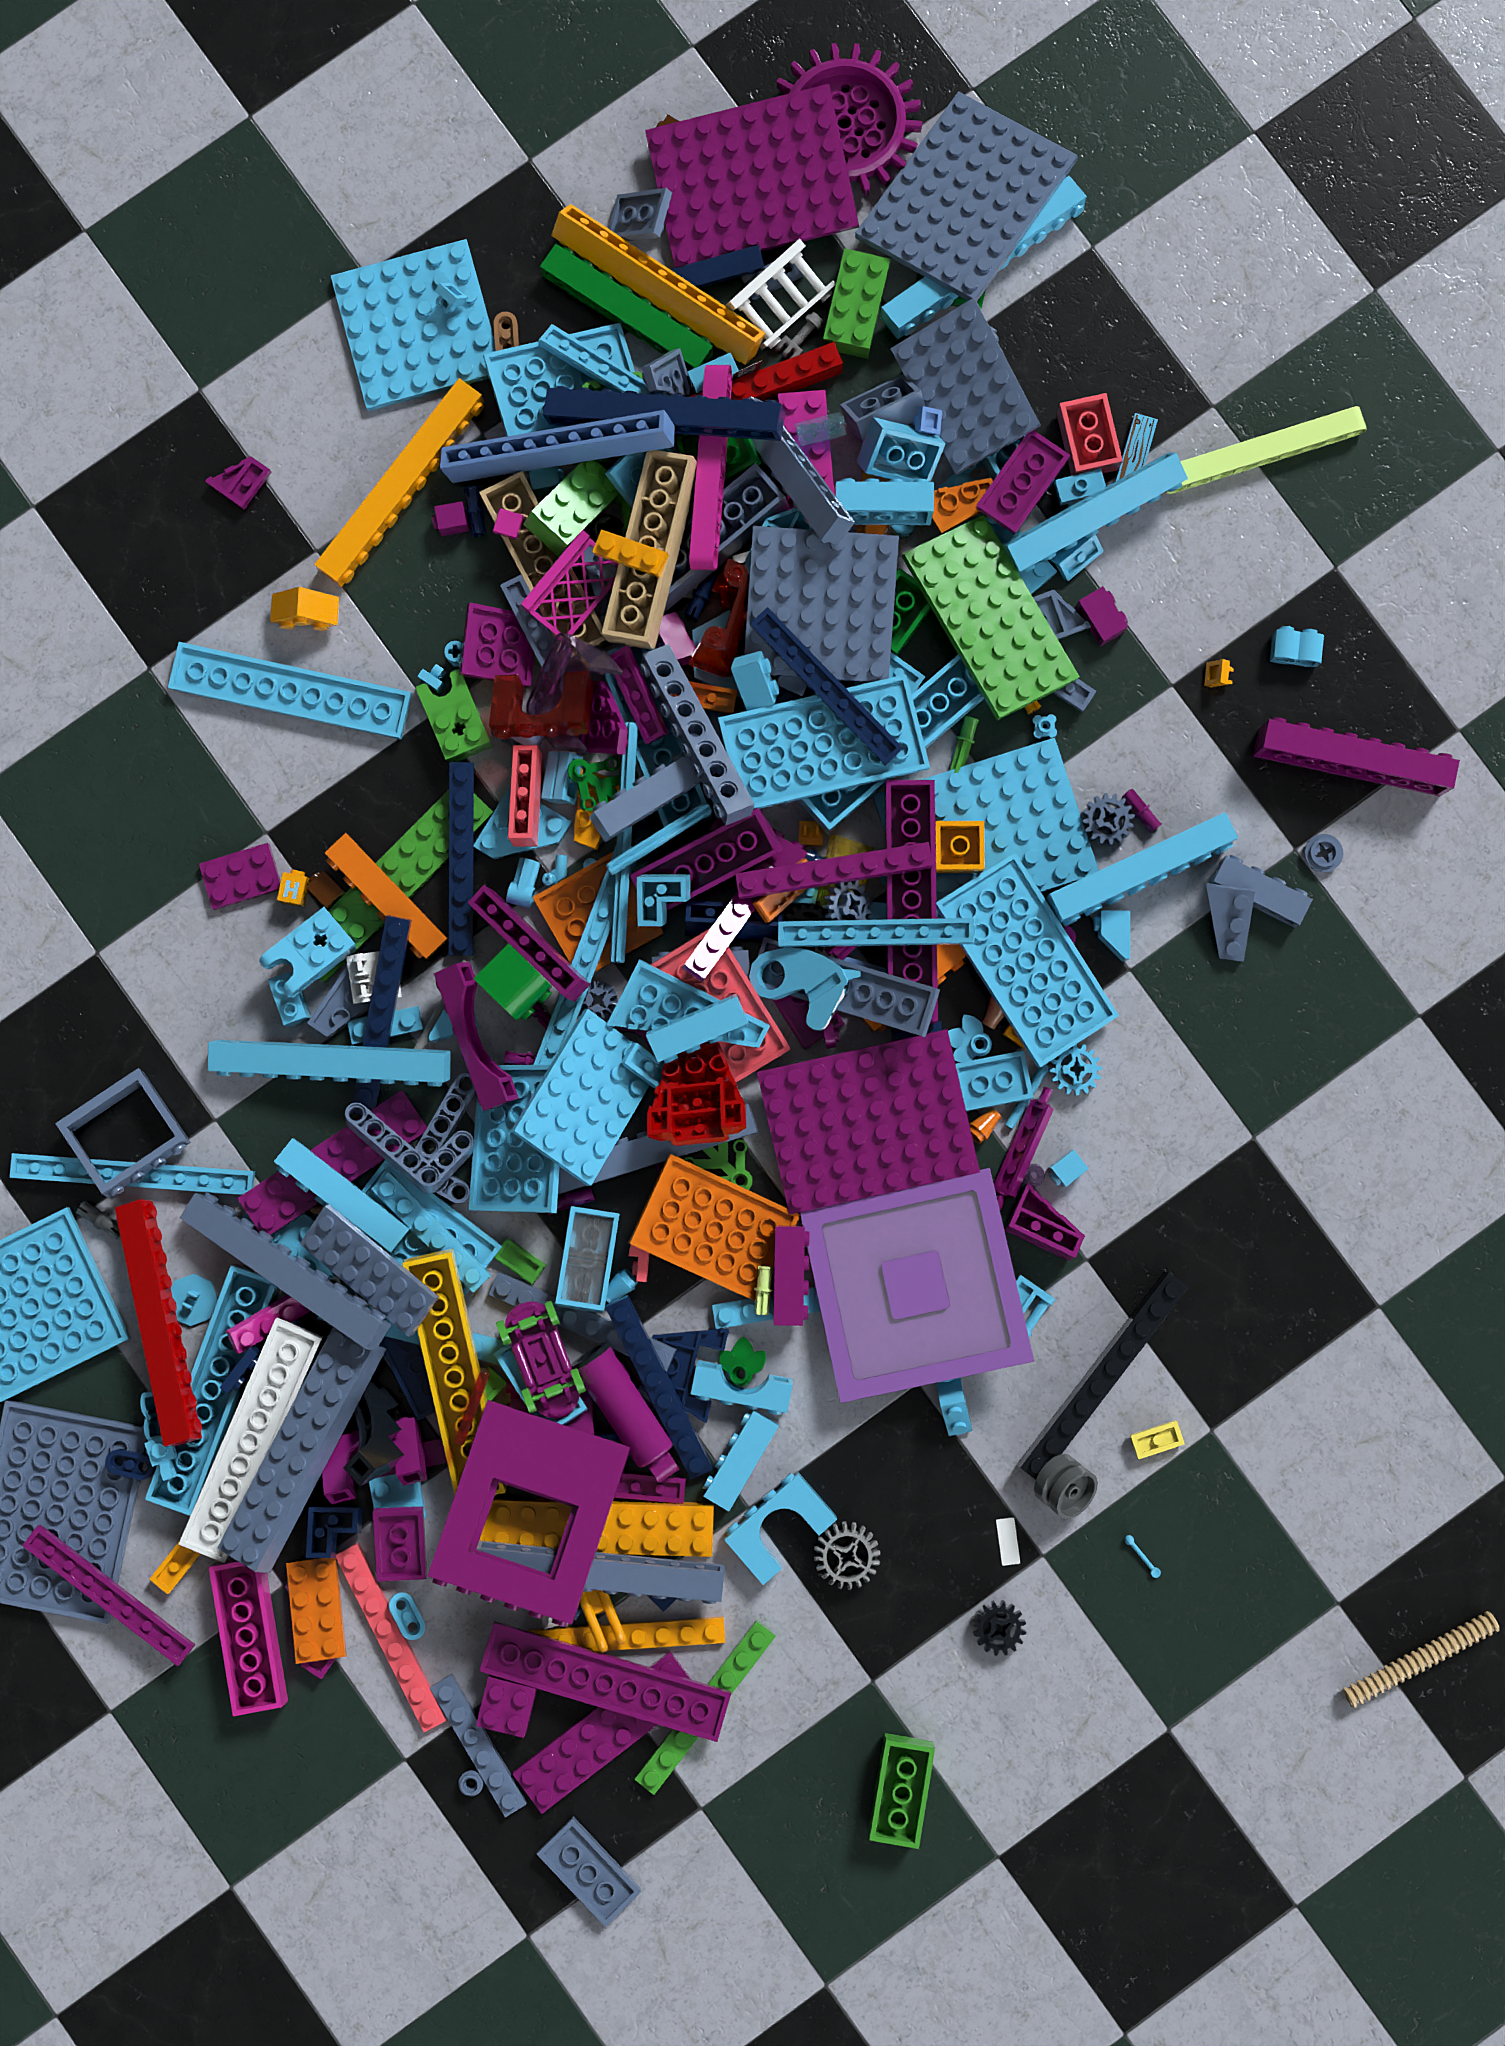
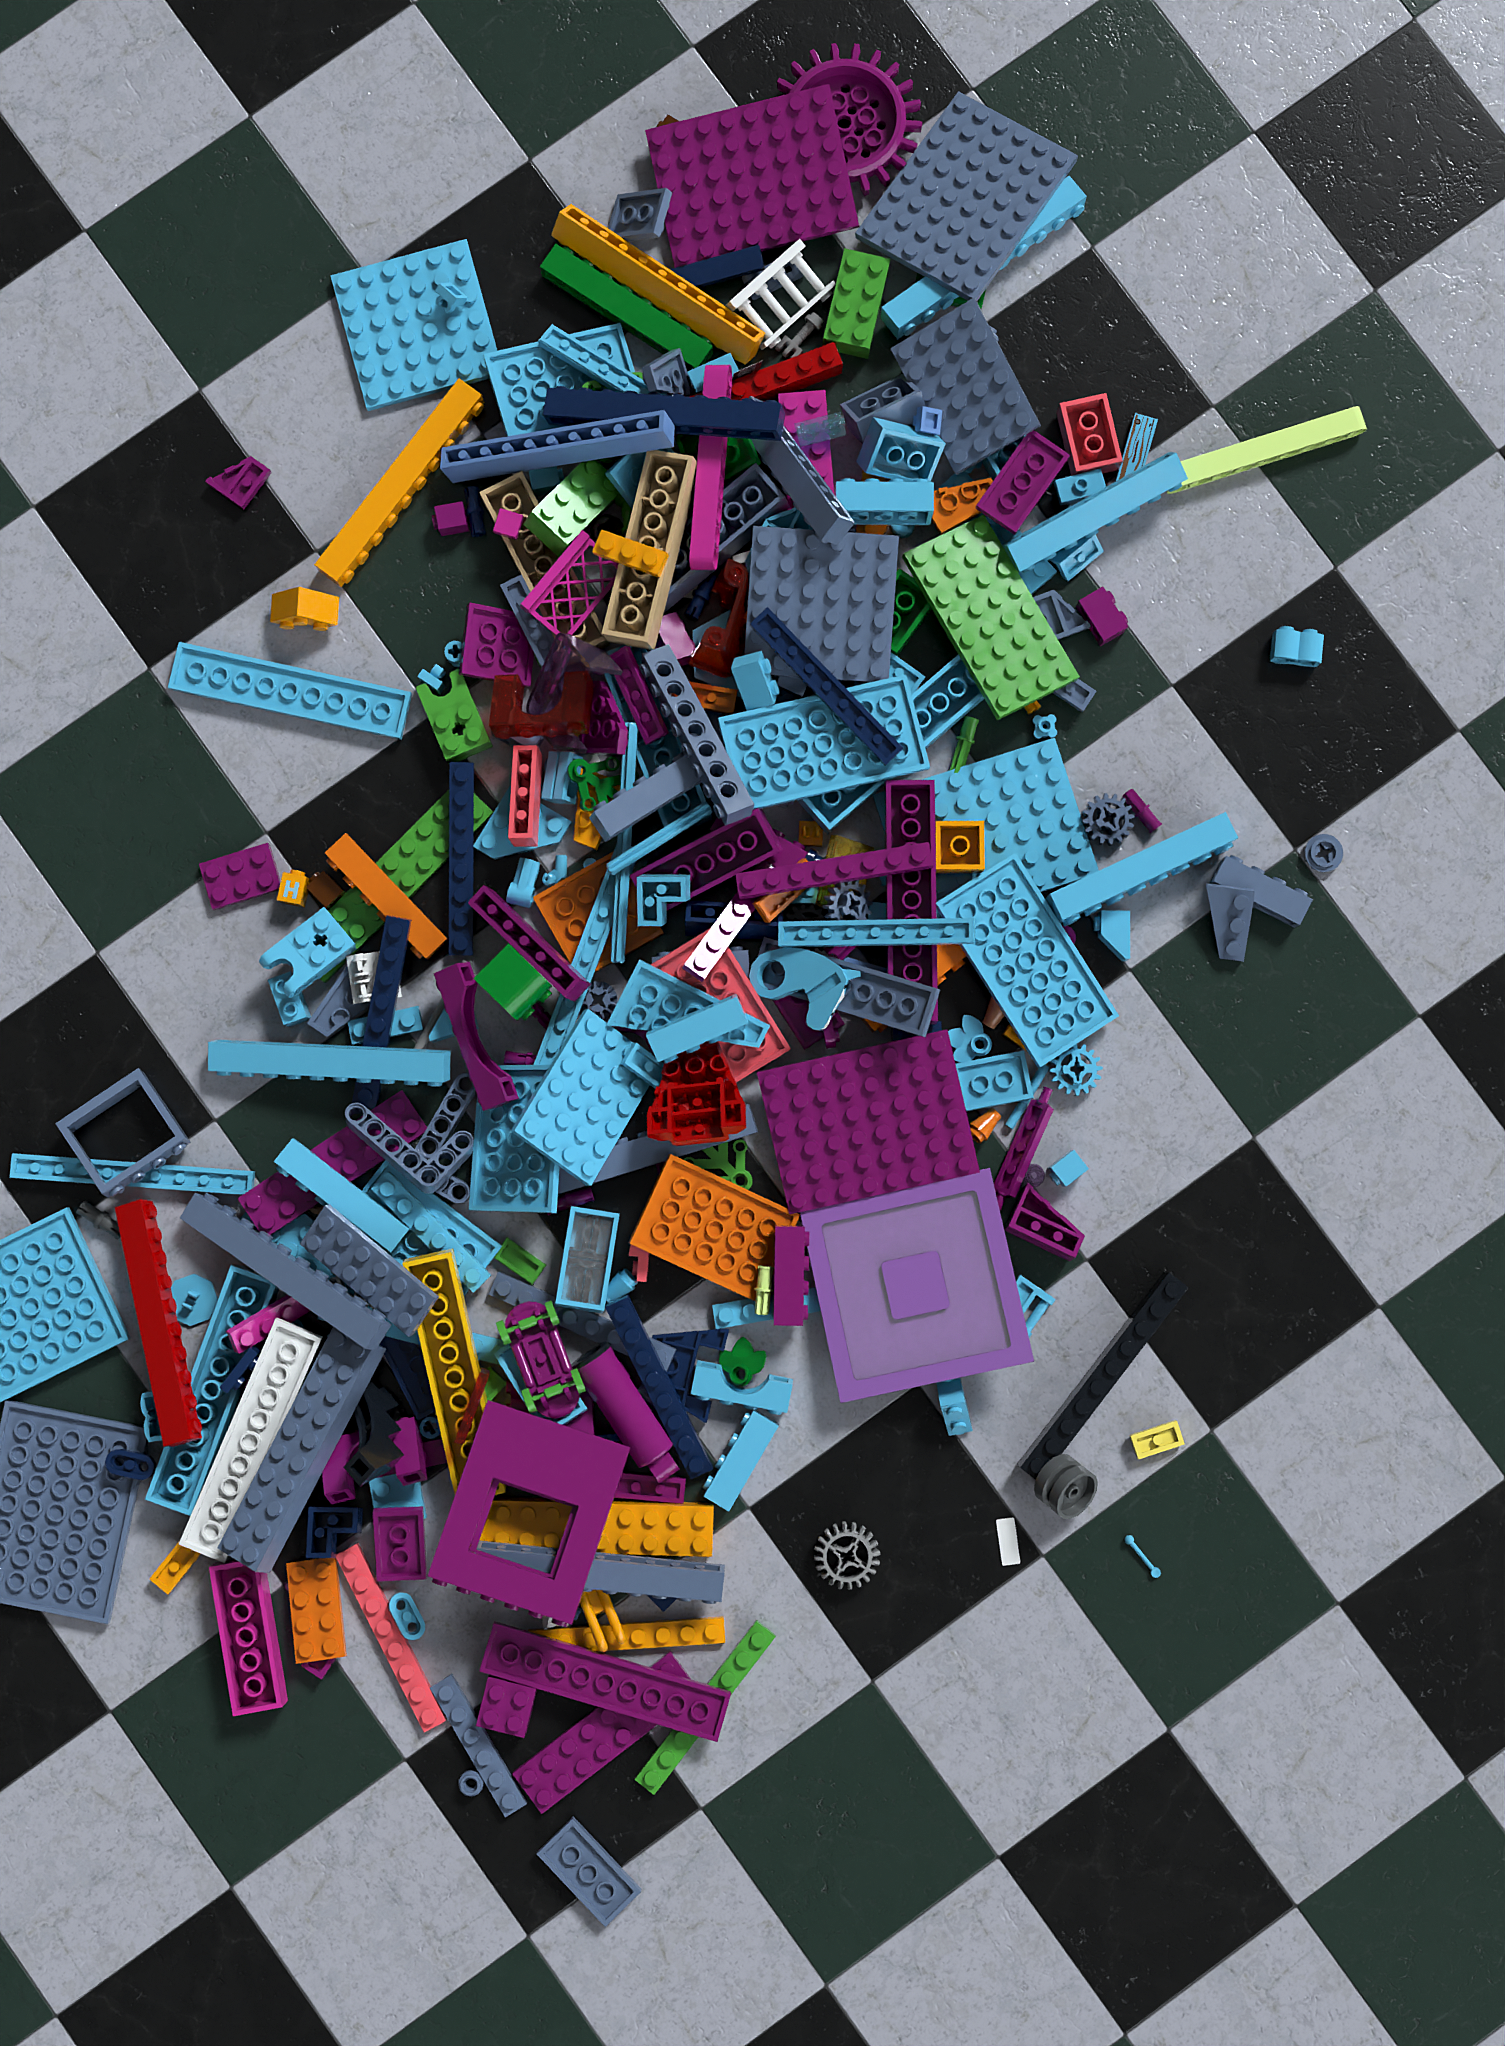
magenta plate [22,1524,196,1666] -> none
medium azure plate [144,1437,178,1481] -> none
medium nougat plate [494,312,519,351] -> none
sand blue plate [584,546,610,616] -> none
medium azure arch [724,1472,837,1585] -> none
bright green brick [868,1733,935,1849] -> none
black gear [972,1600,1027,1656] -> none
light orange tile [1204,659,1234,688] -> none
magenta brick [1253,717,1460,797] -> none
tan piece [1343,1611,1499,1708] -> none
none -> dark azure bush [420,1415,441,1439]

